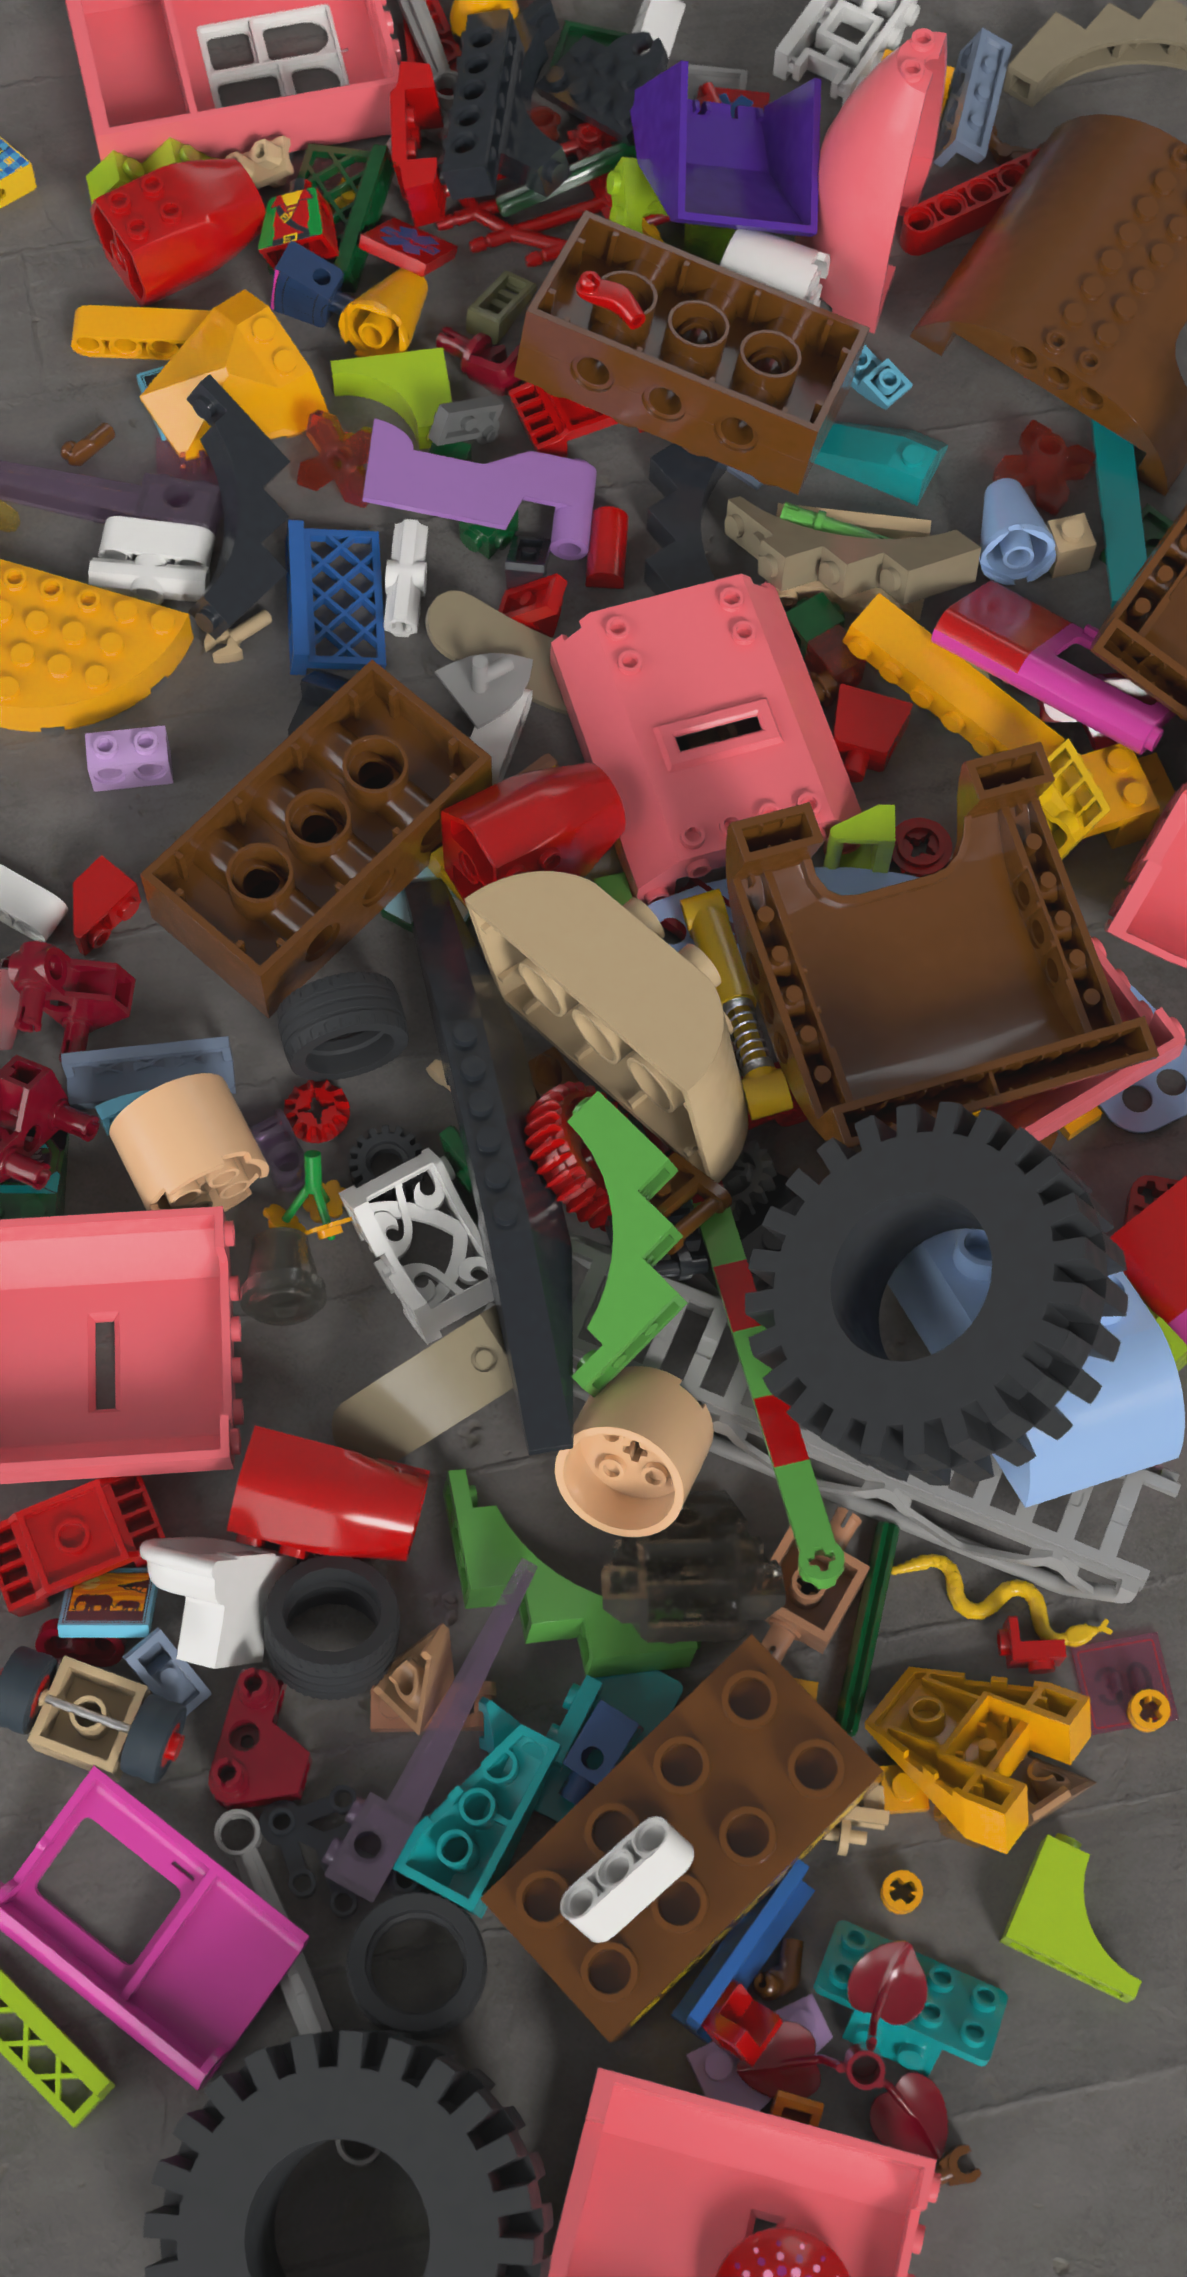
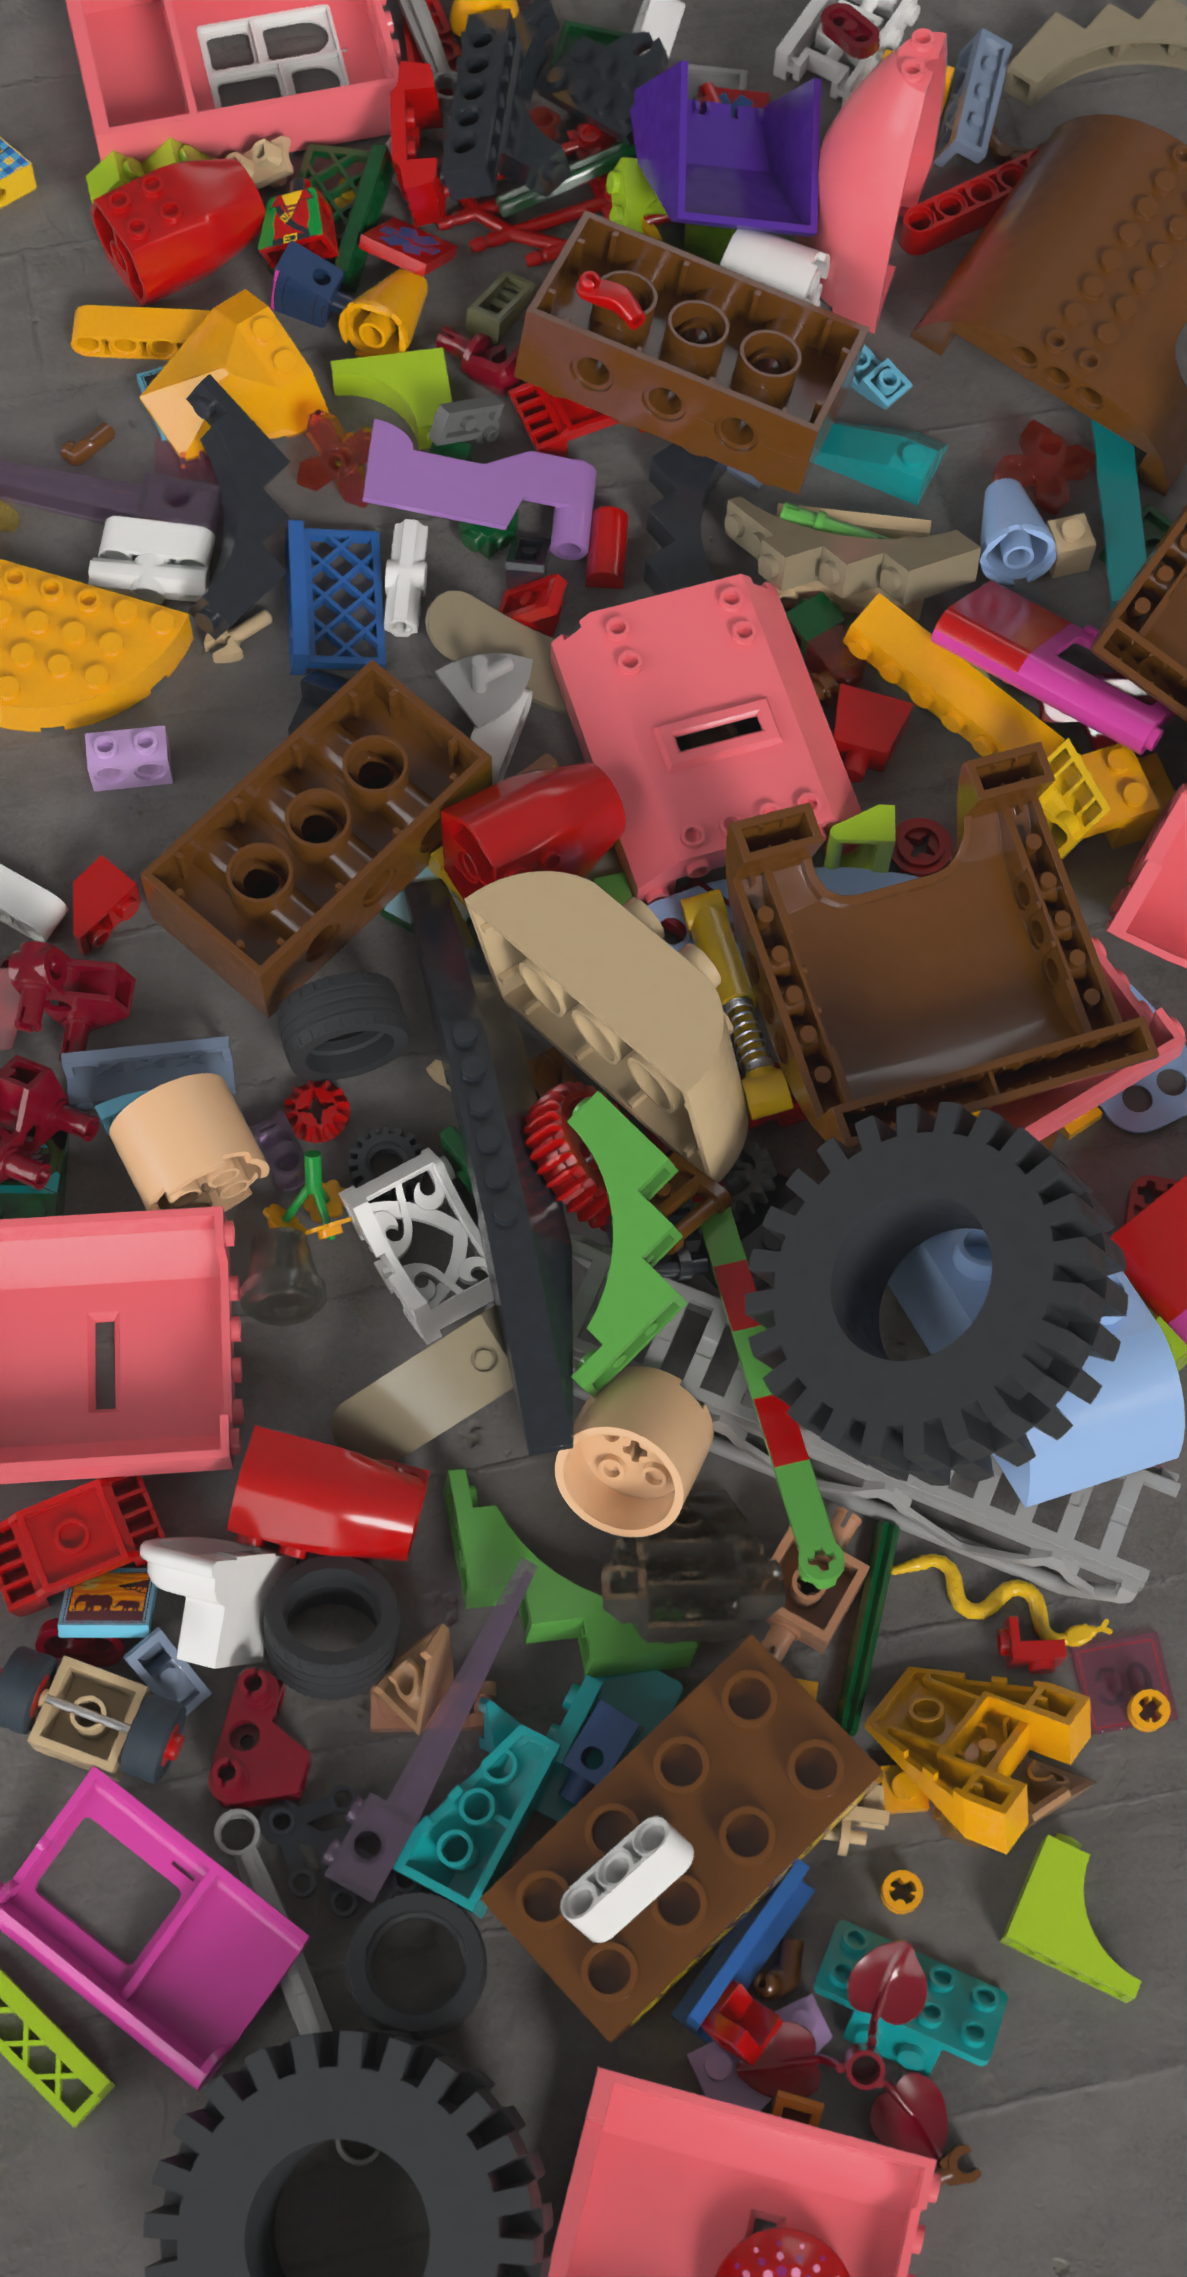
none -> dark red plate [821,3,880,59]

